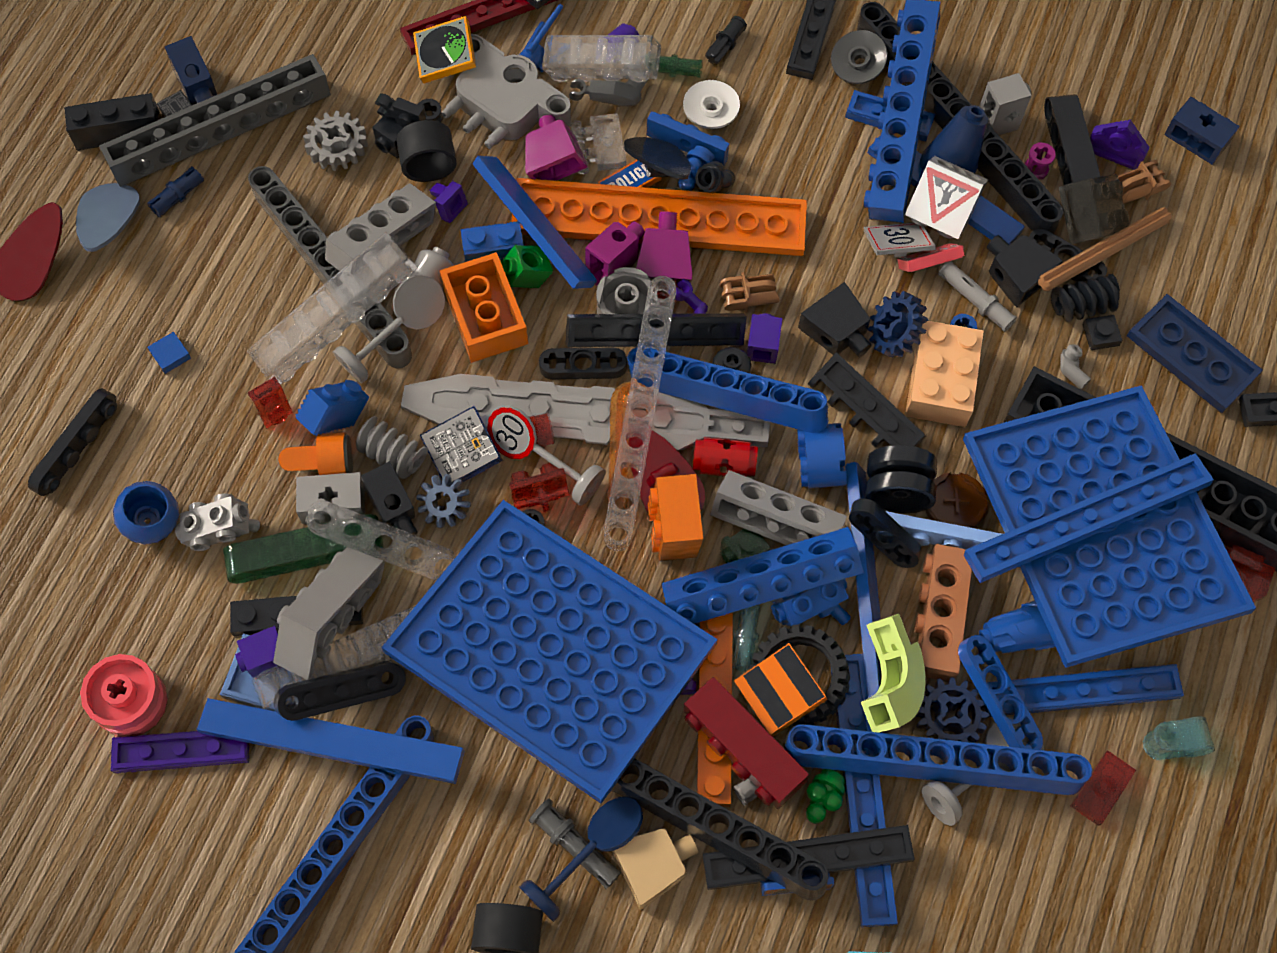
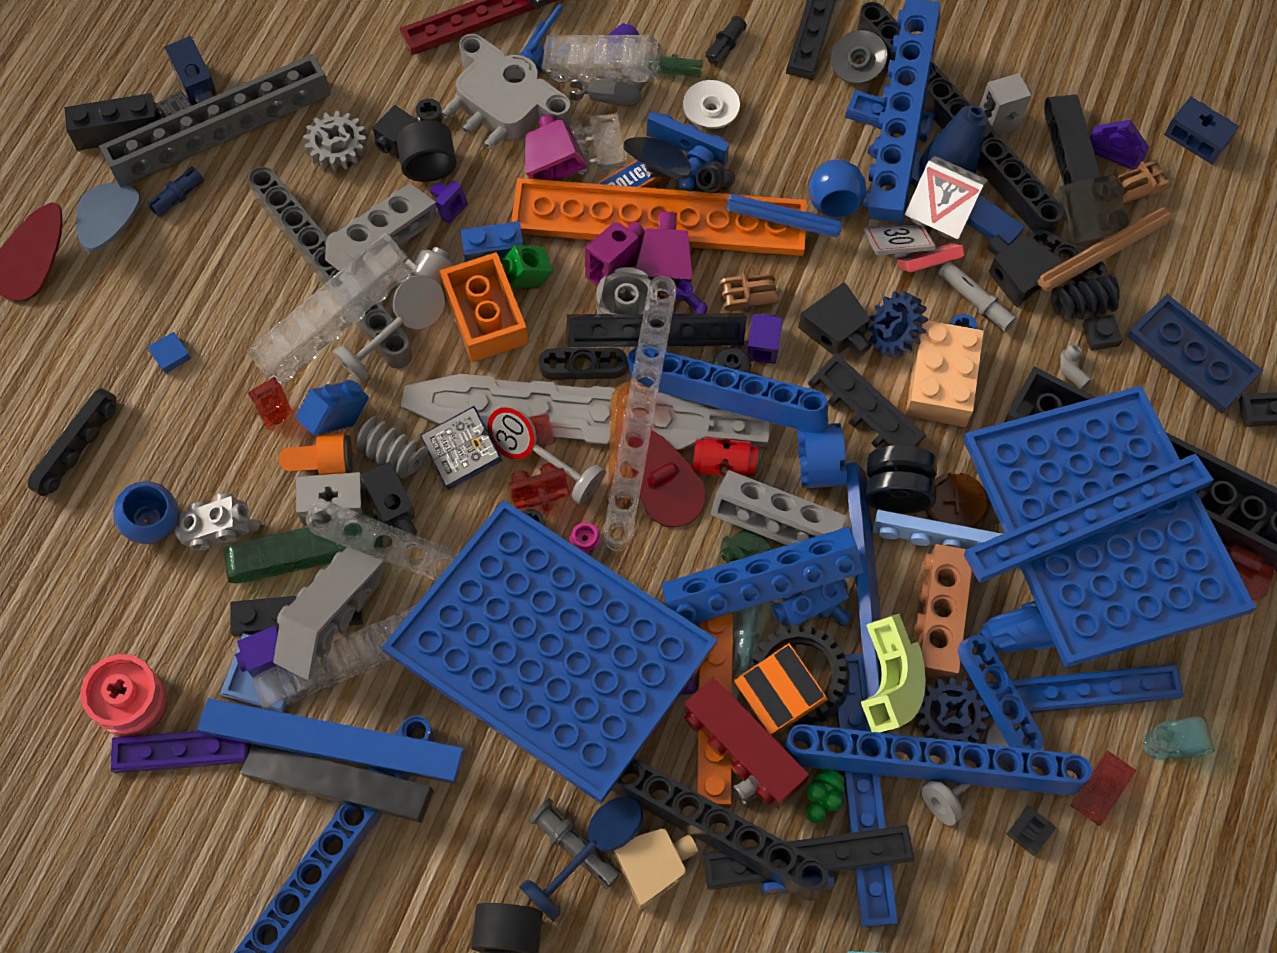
black plate [273,661,406,721] -> none
black plate [375,93,426,128] -> none
tile [413,16,476,84] -> none
sand blue gear [416,474,471,528] -> none
blue tile [472,156,598,289] -> none
orange brick [648,474,703,561] -> none
black beam [849,499,922,568] -> none
magenta bush [1025,142,1056,179] -> none
none -> black tile [240,744,434,823]
none -> dark pink plate [569,523,601,553]
none -> blue axle [727,194,842,238]
none -> blue helmet [808,159,866,218]
none -> black tile [1006,806,1056,856]

